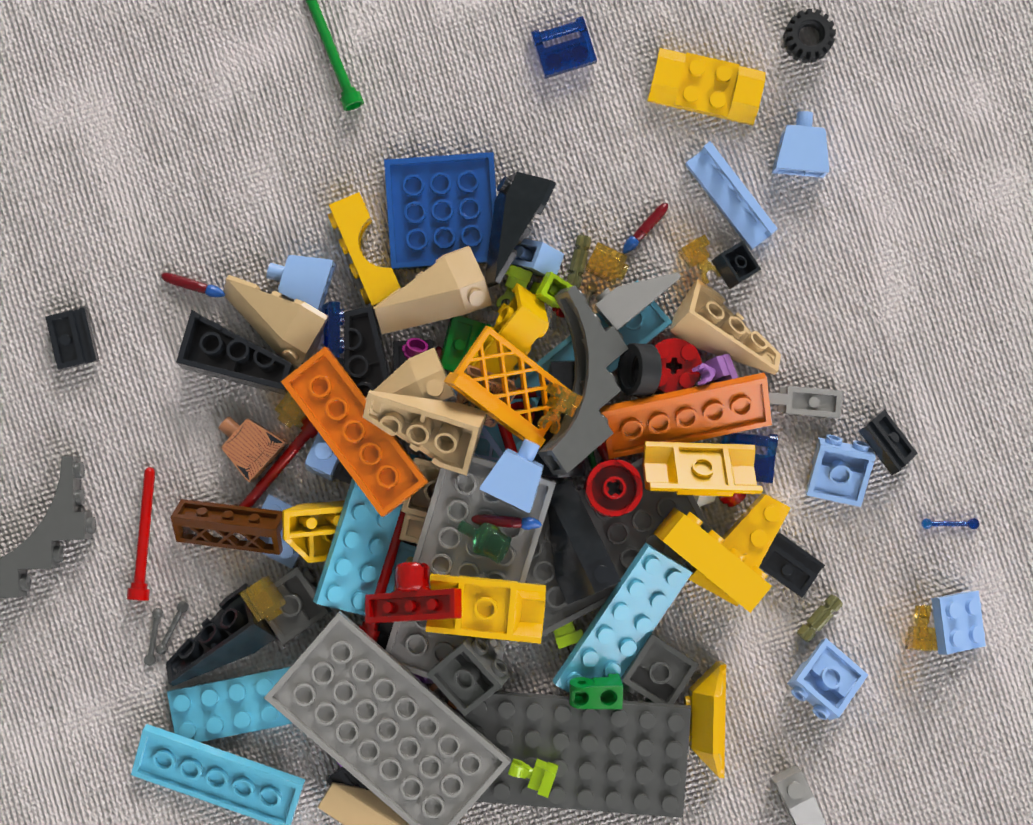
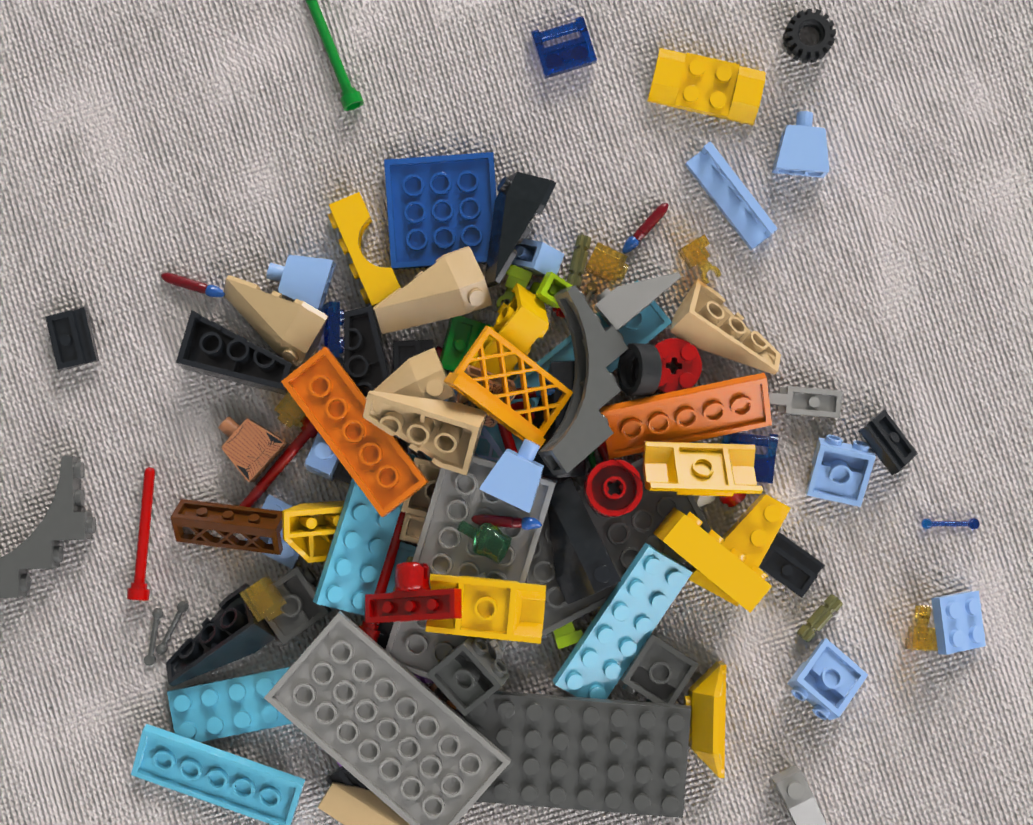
magenta plate [402,338,428,360] -> none
lime piece [508,758,559,798] -> none
clear yellow piece [538,382,583,434] -> none
green leg [569,674,623,709] -> none
medium lavender piece [692,354,738,386] -> none
black piece [711,241,761,289] -> none

